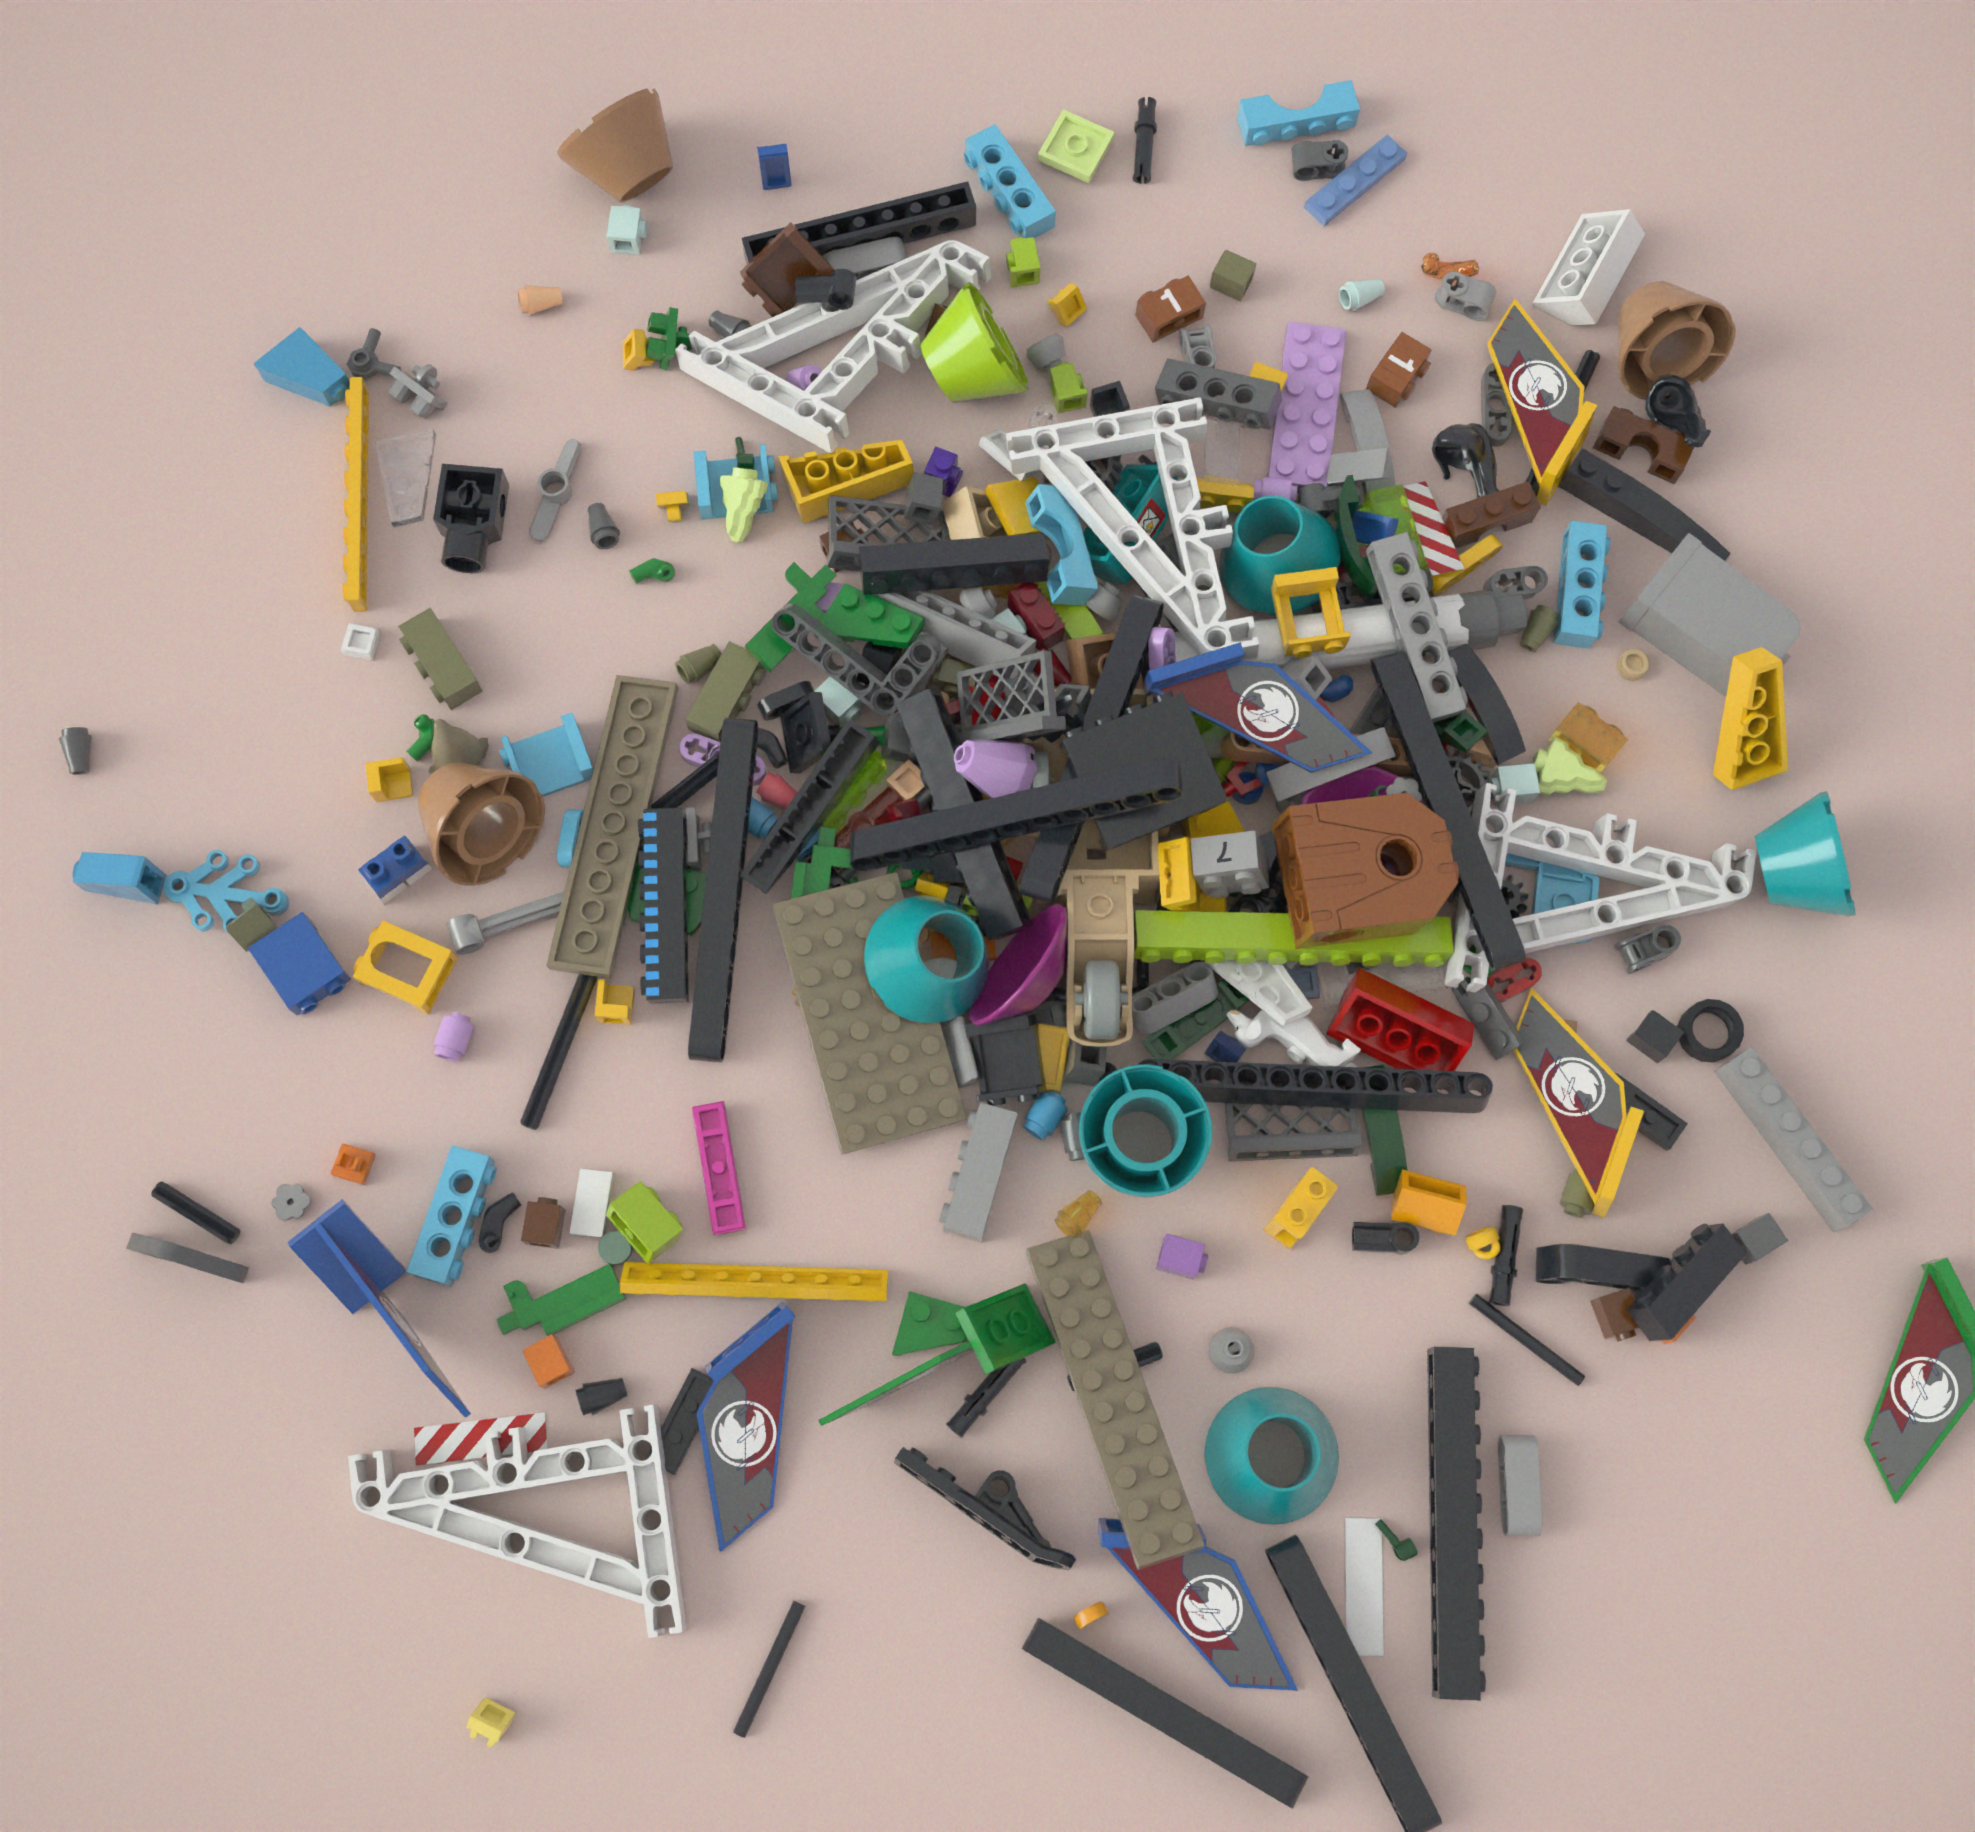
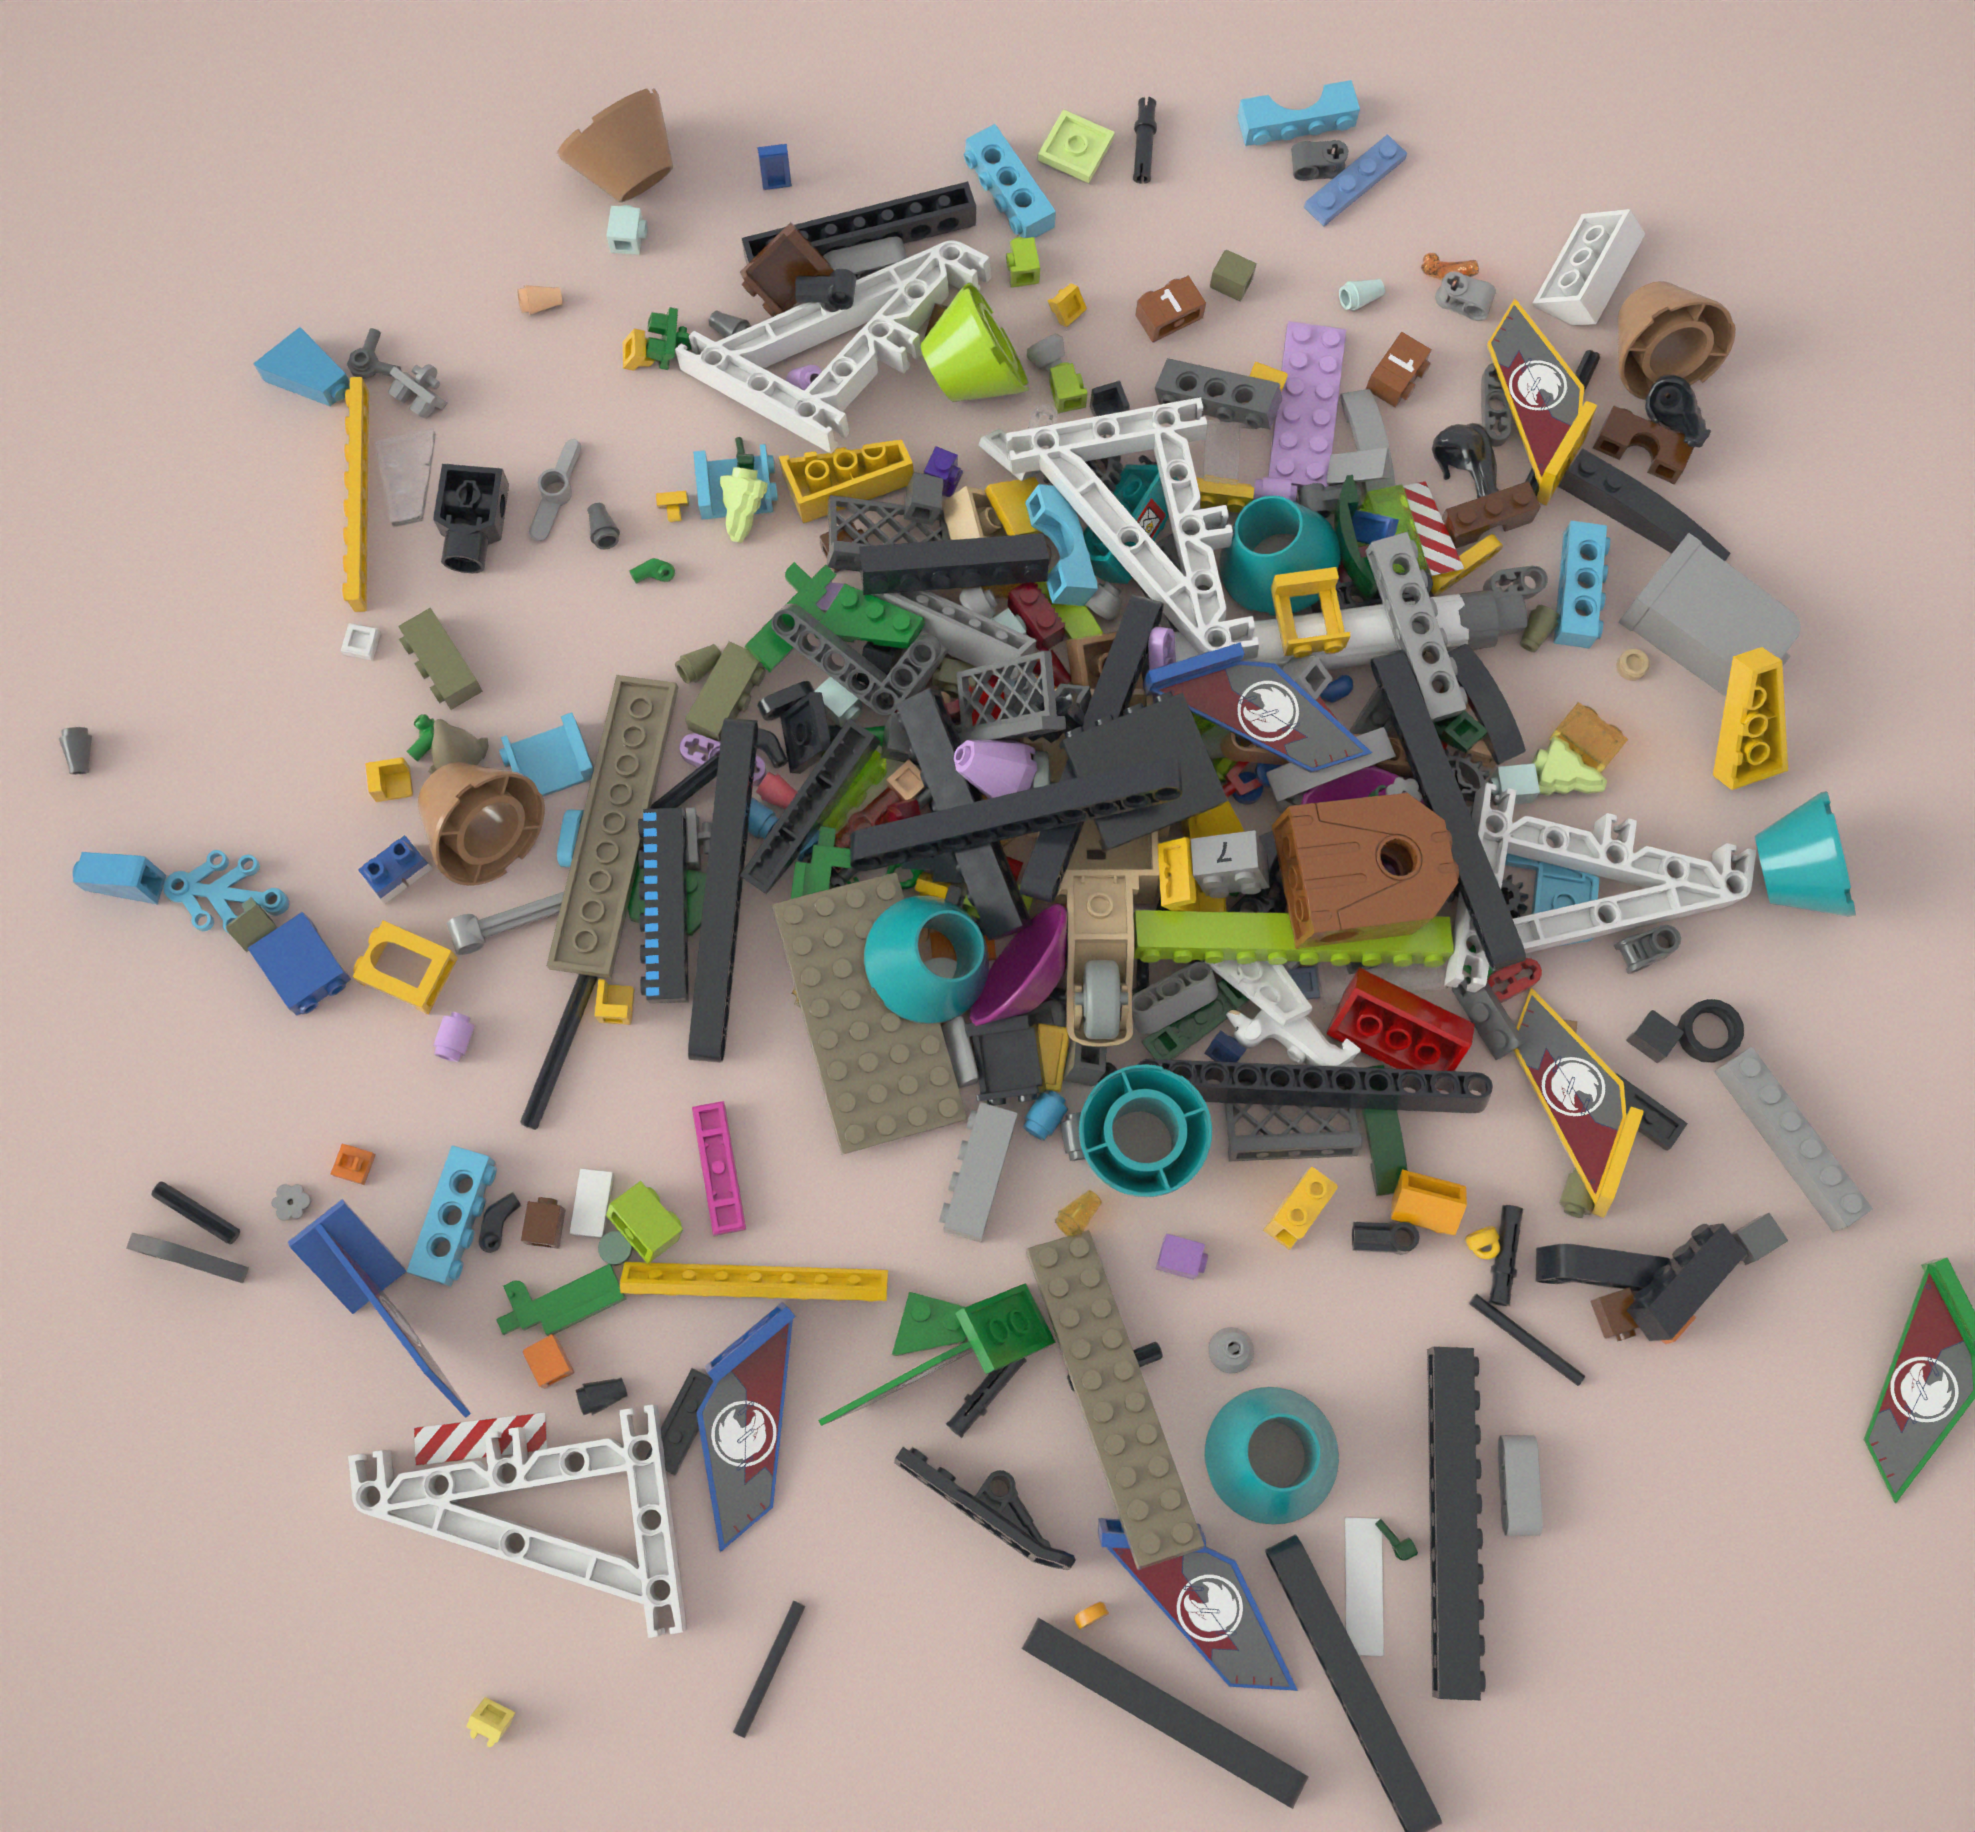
light grey piece [1179,324,1216,369] -> none

